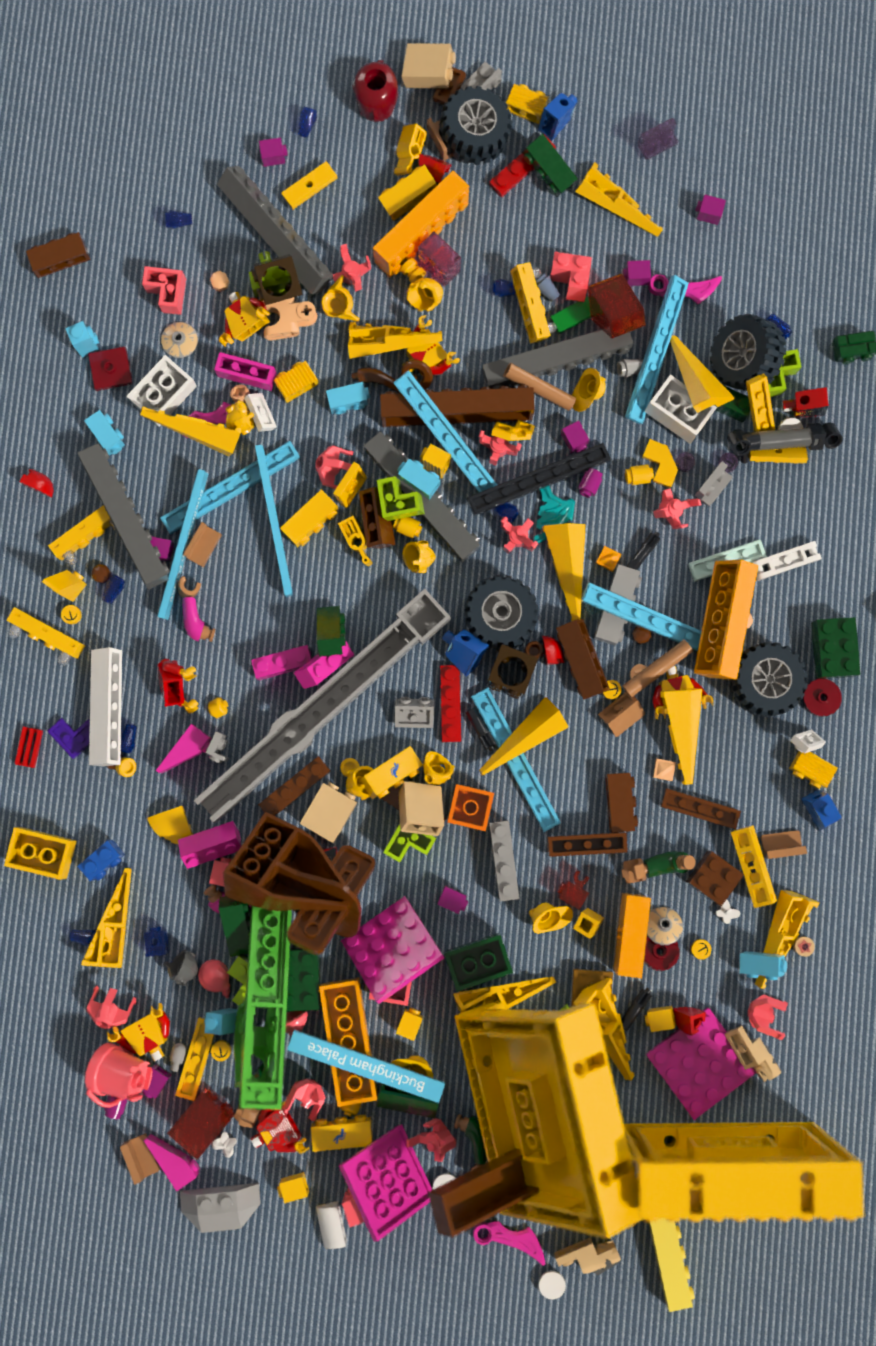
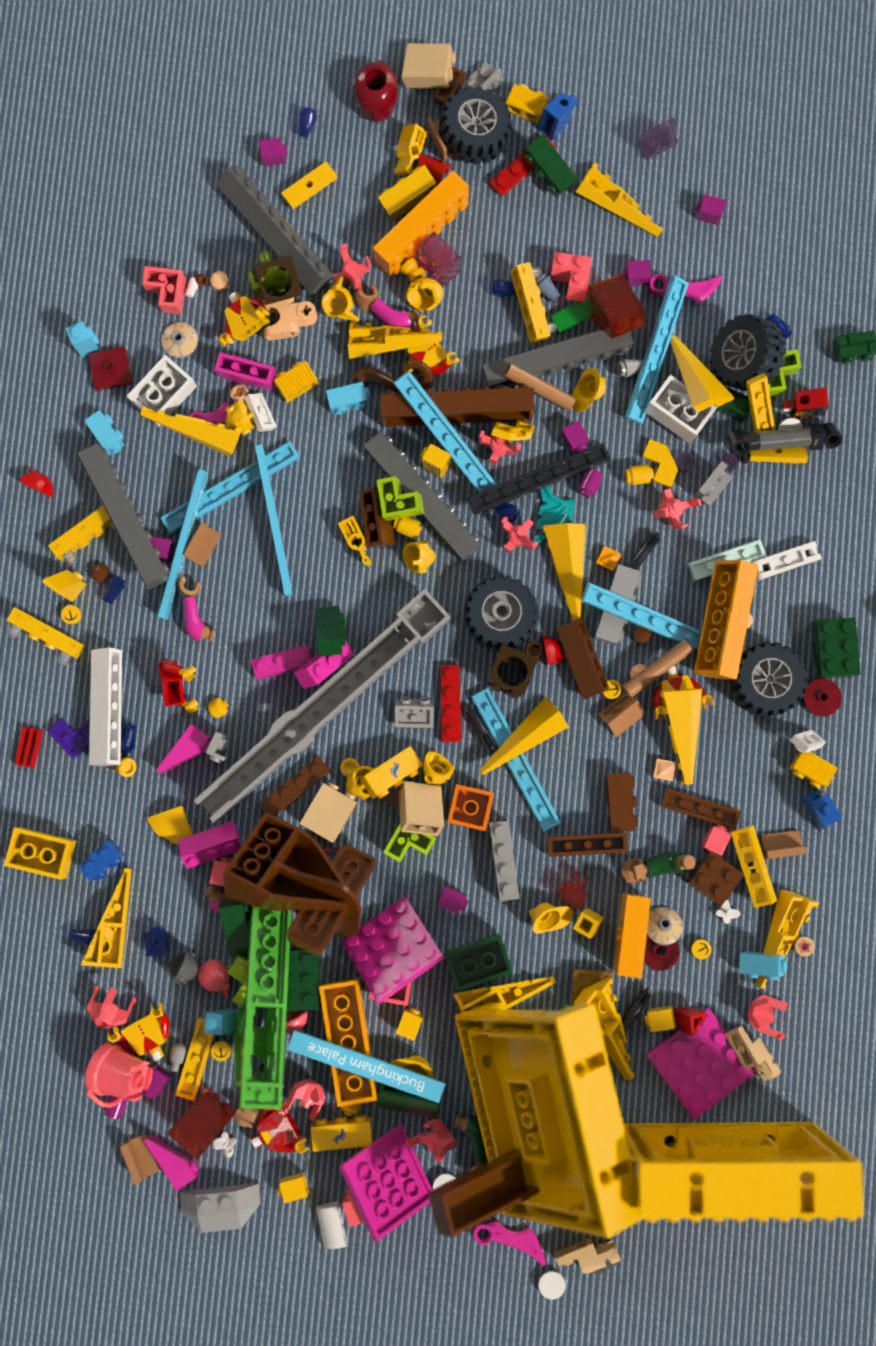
reddish brown brick [26,232,91,278] -> none
clear blue cone [165,210,193,230] -> none
yellow brick [280,489,339,548] -> none
coral piece [315,446,353,489] -> none
yellow tile [333,462,367,508] -> none
medium azure brick [397,459,440,500] -> none
blue torso [442,630,489,677] -> none
light yellow brick [648,1219,695,1312] -> none
none -> arm [185,274,209,298]
none -> piece [355,285,420,329]
none -> coral brick [700,824,732,856]

